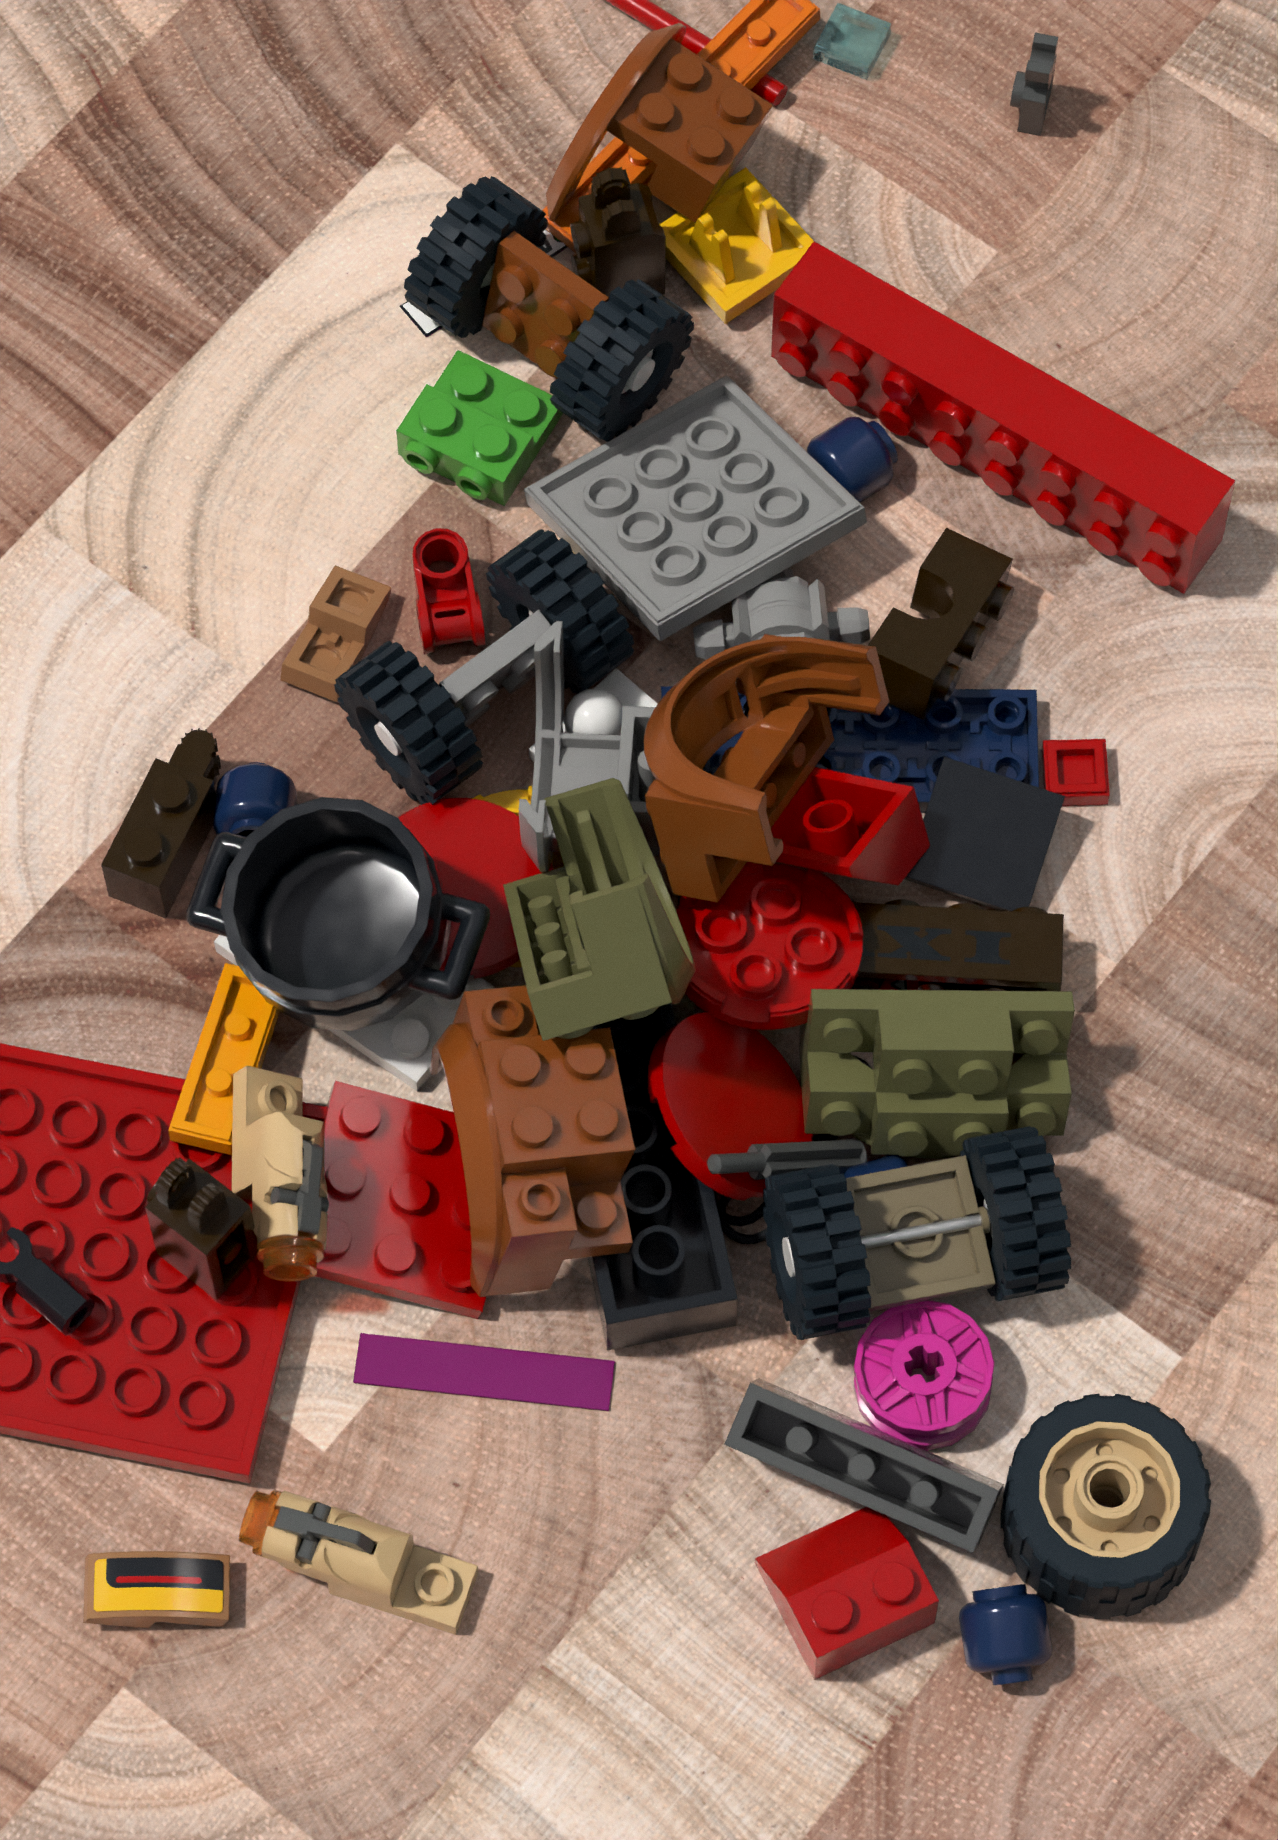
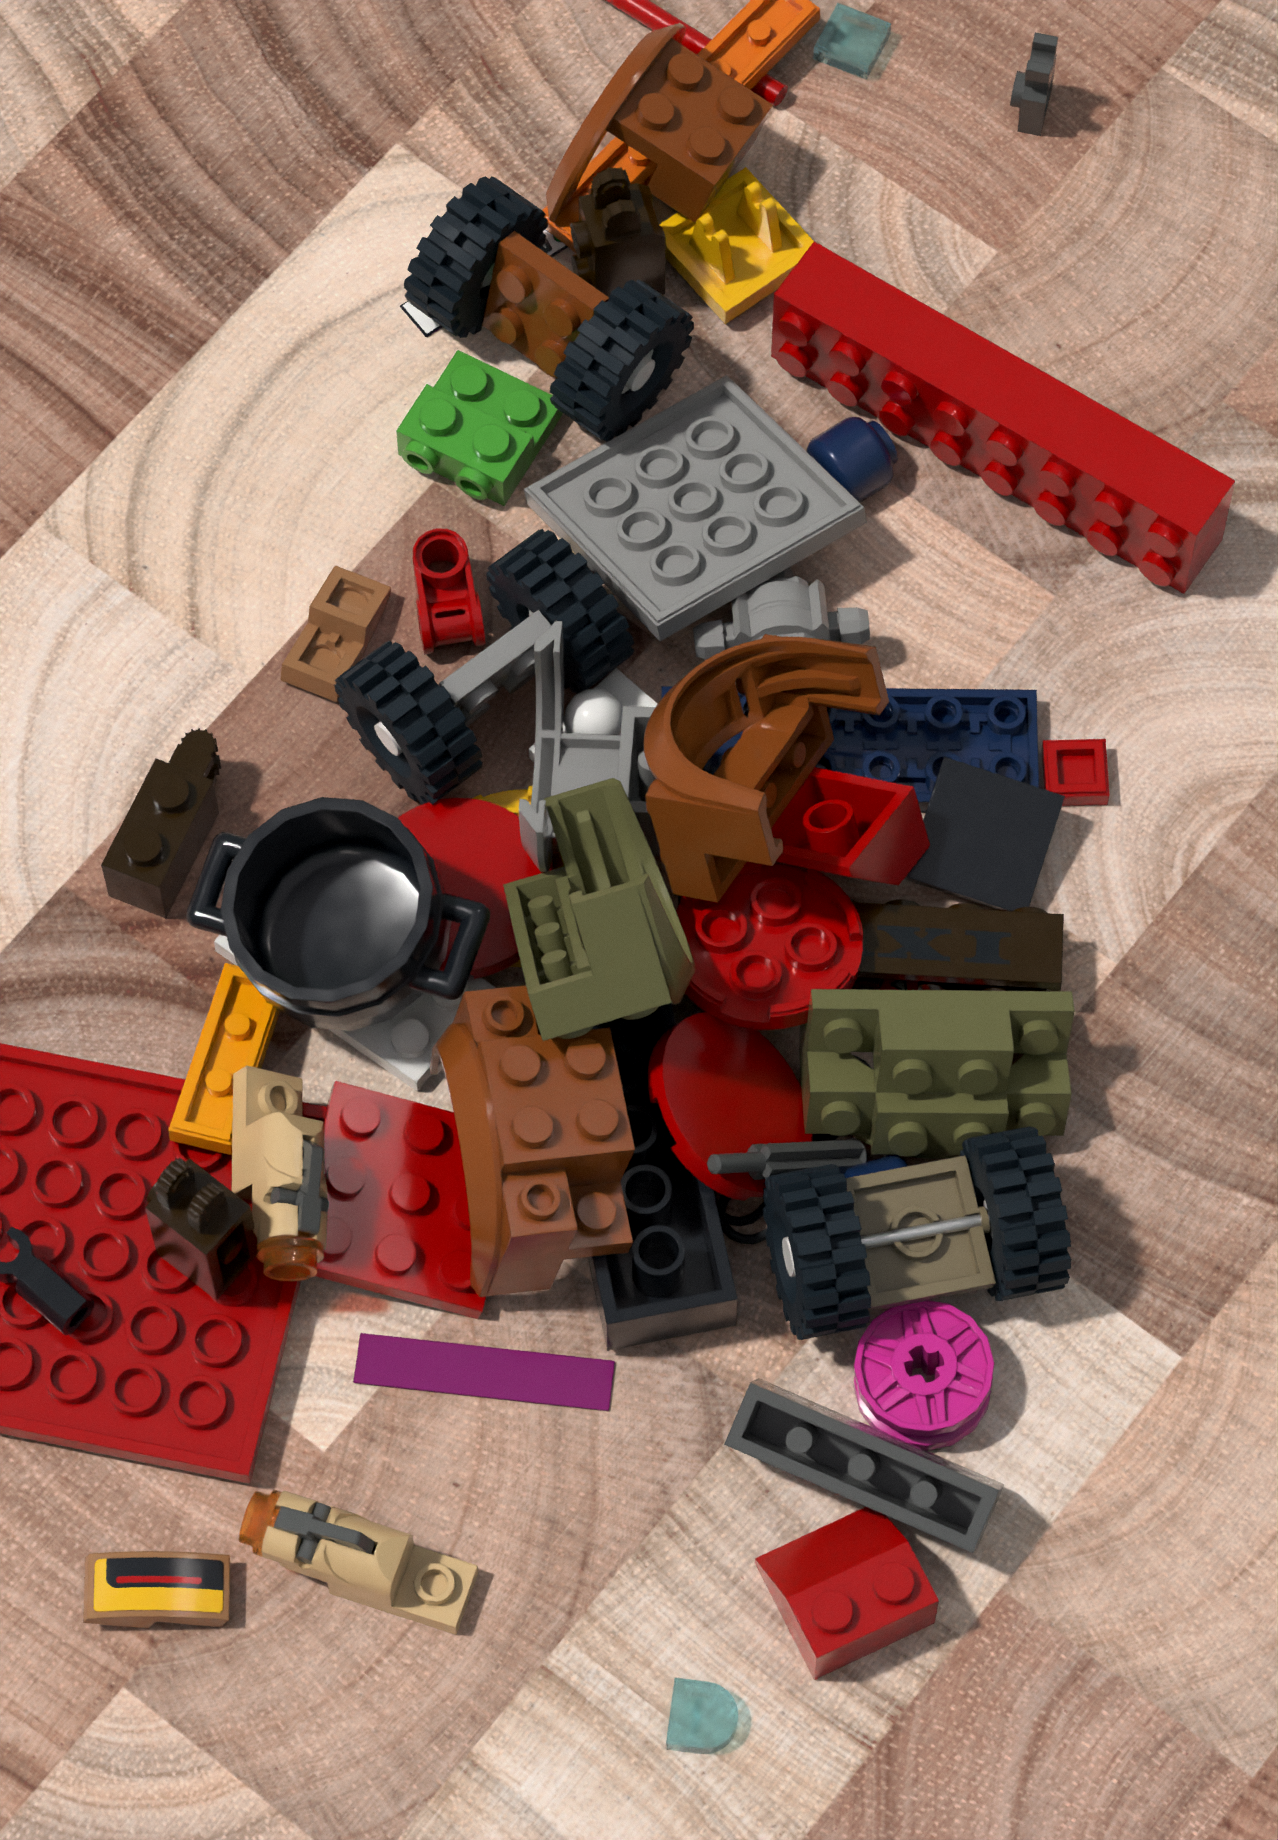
dark blue head [213,762,297,837] -> none
dark brown arch [868,528,1014,720] -> none
dark blue head [959,1584,1052,1685] -> none
wheel [1000,1393,1211,1619] -> none
none -> clear light blue tile [666,1678,738,1754]

